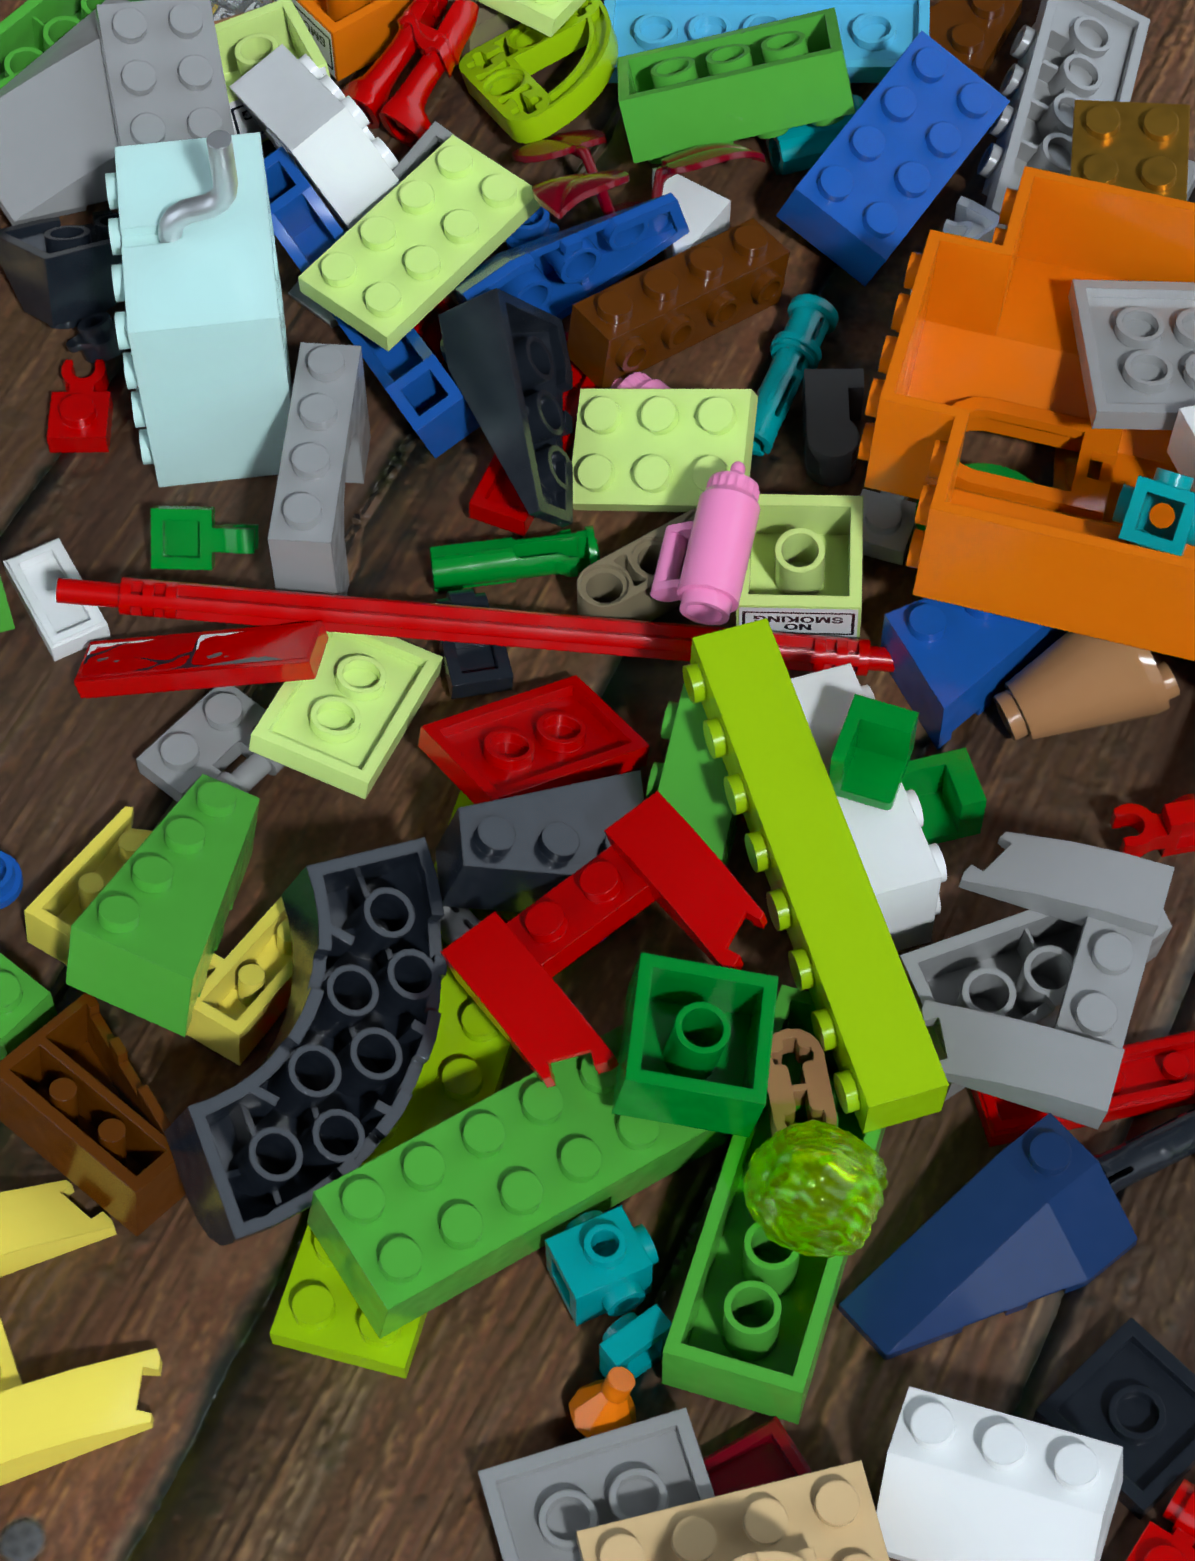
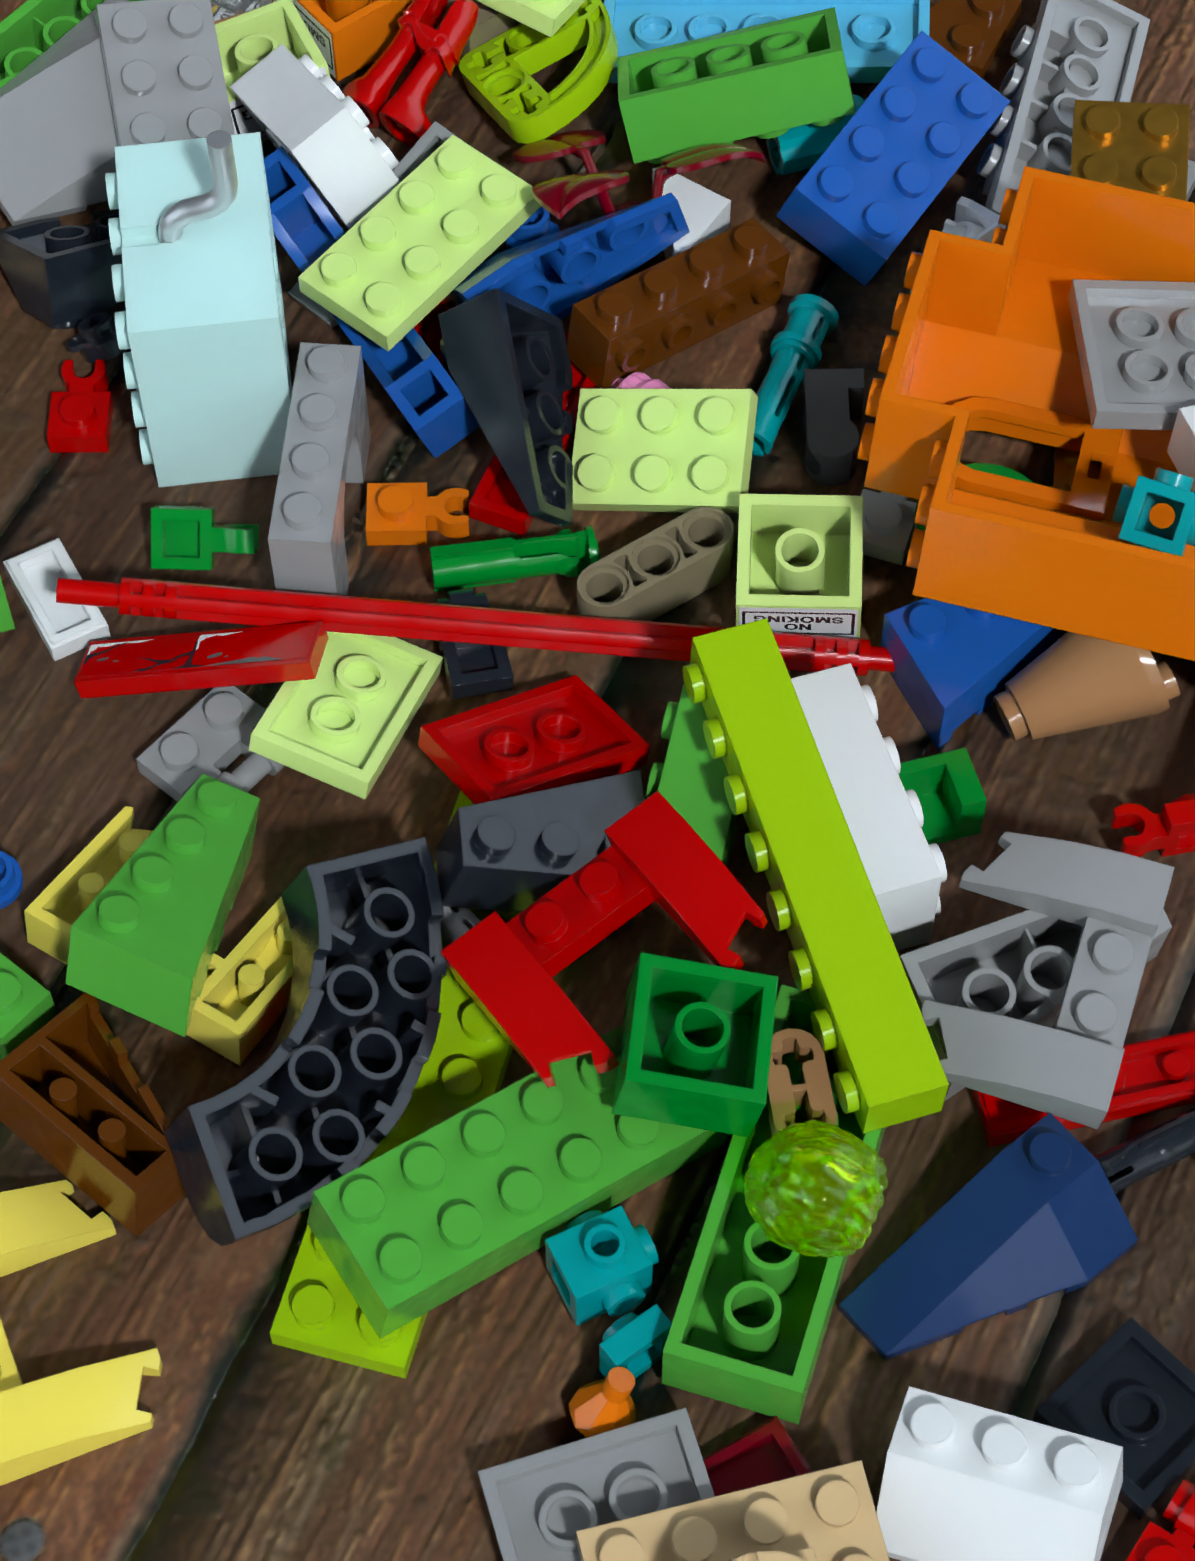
bright pink piece [650,461,760,625] -> none
green panel [829,694,919,810] -> none
none -> orange plate [366,482,470,546]

